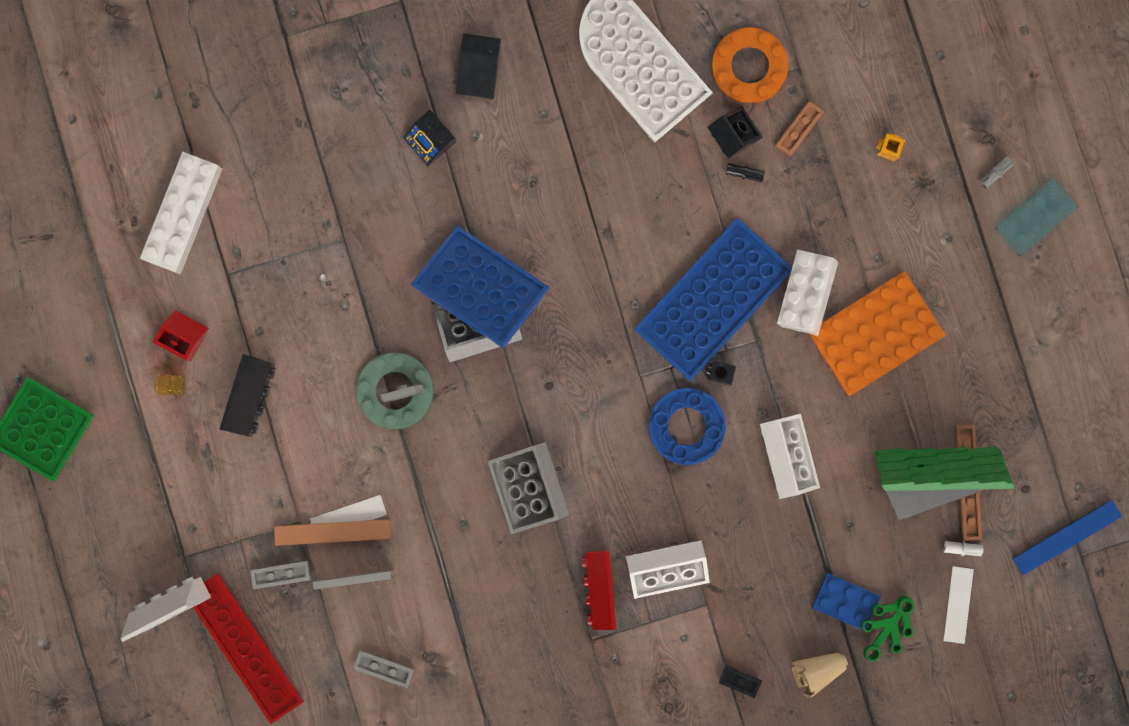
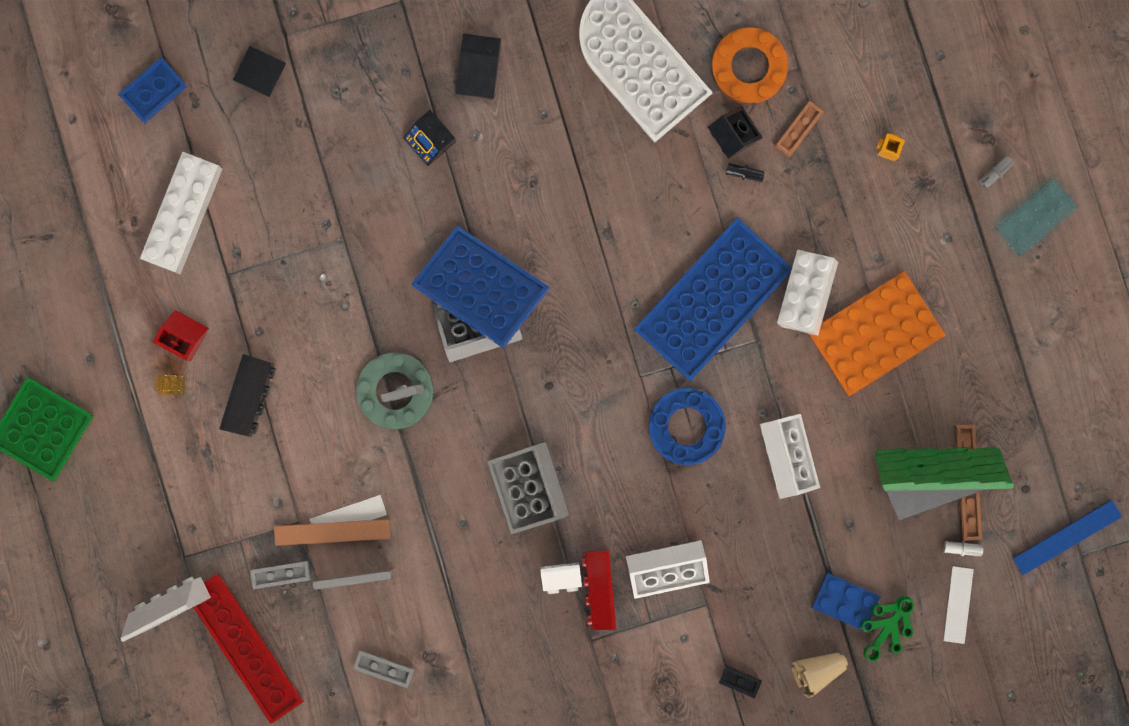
black brick [706,361,736,386] -> none
none -> blue plate [118,57,188,124]
none -> black slope [233,46,286,97]
none -> white slope [540,562,582,594]

